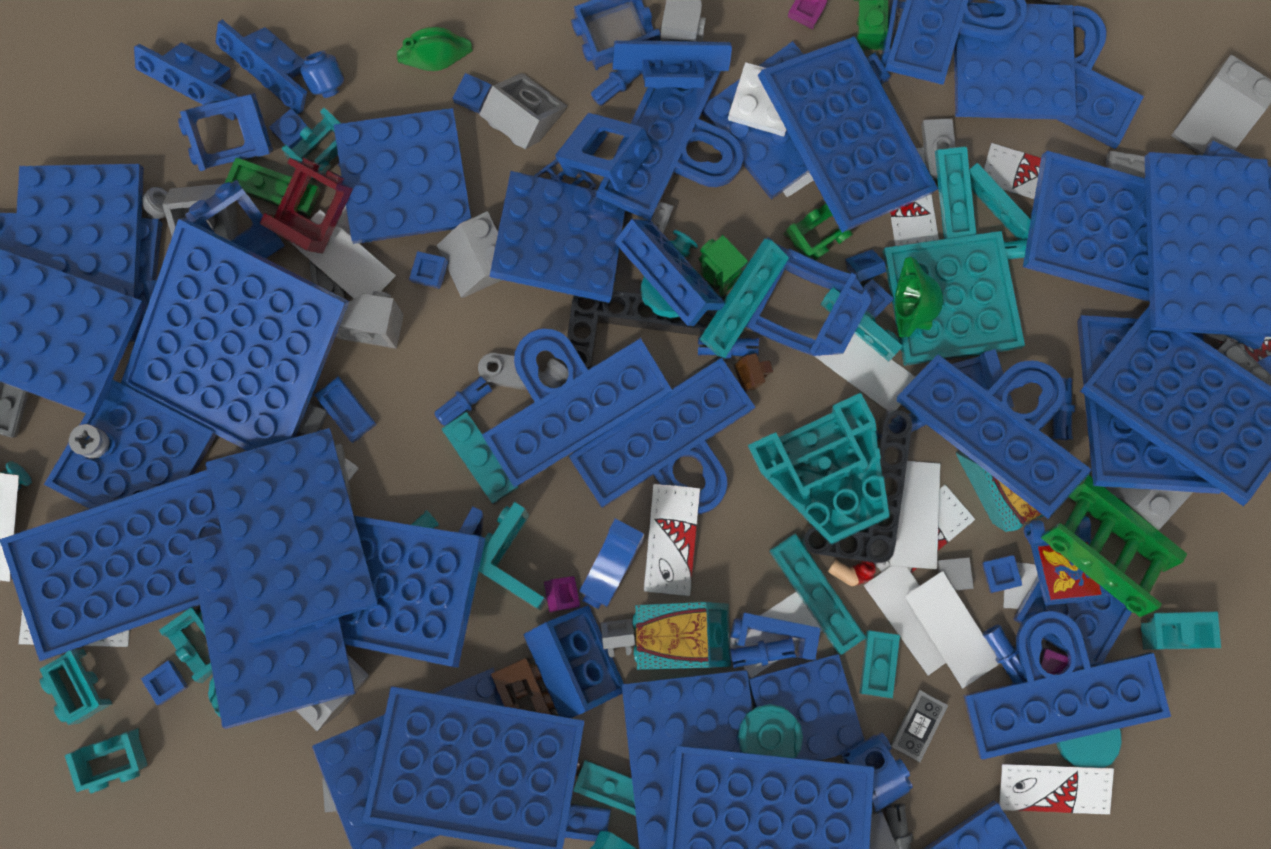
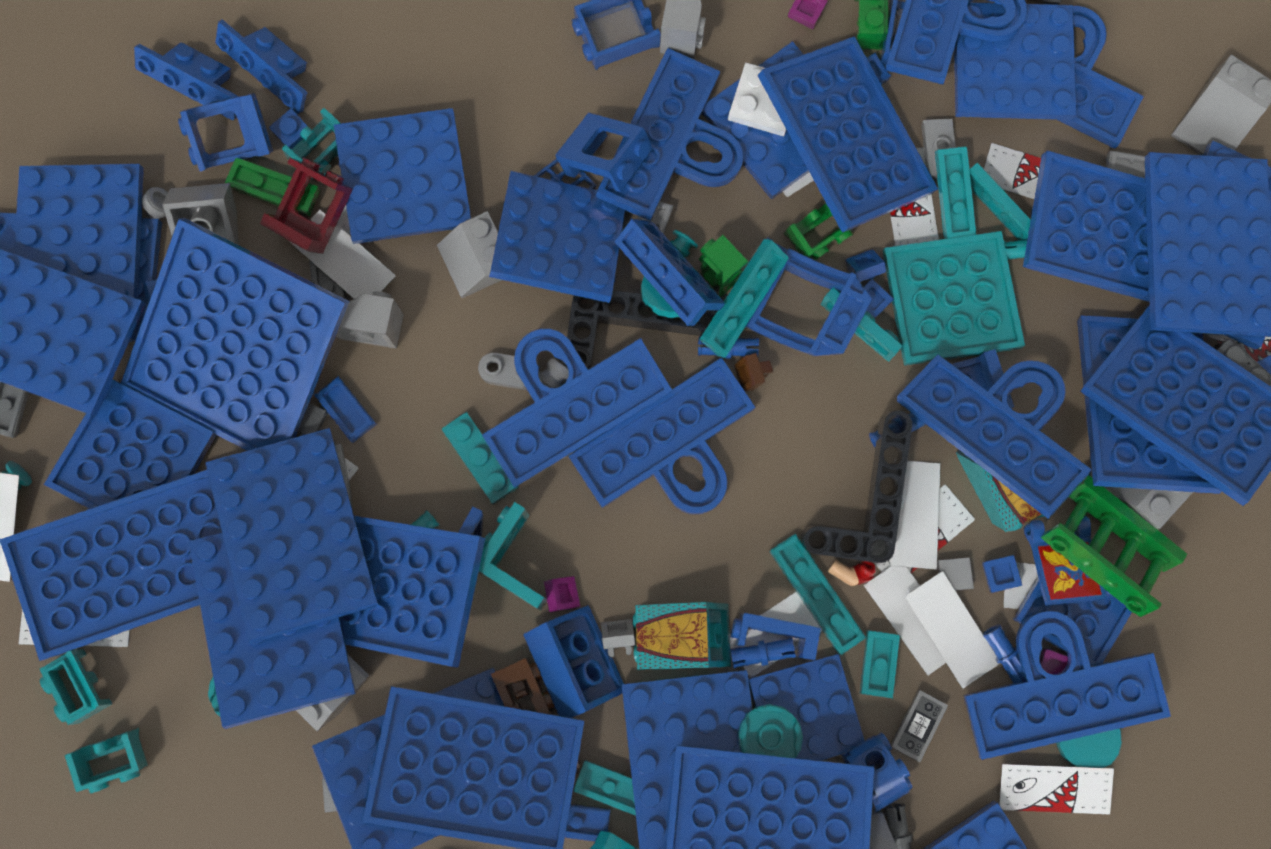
light grey wheel [69,424,109,459] -> none
blue plate [141,661,188,706] -> none
teal window [159,607,213,684] -> none
blue window [185,180,285,259] -> none
blue head [300,51,345,98] -> none
green hat [396,27,473,71] -> none
blue plate [409,251,448,289] -> none
blue axle [434,376,492,426] -> none
blue plate [453,73,492,114] -> none
light grey slope [479,73,567,149] -> none
blue arch [579,518,644,610] -> none
blue axle [591,70,642,106] -> none
blue bracket [612,40,732,89] -> none
white sticker [644,484,700,596] -> none
teal wedge [748,393,889,544] -> none
white sticker [815,333,915,411] -> none
green hat [895,257,943,338] -> none
blue pin [1052,378,1075,440] -> none
teal window [1141,612,1221,650] -> none

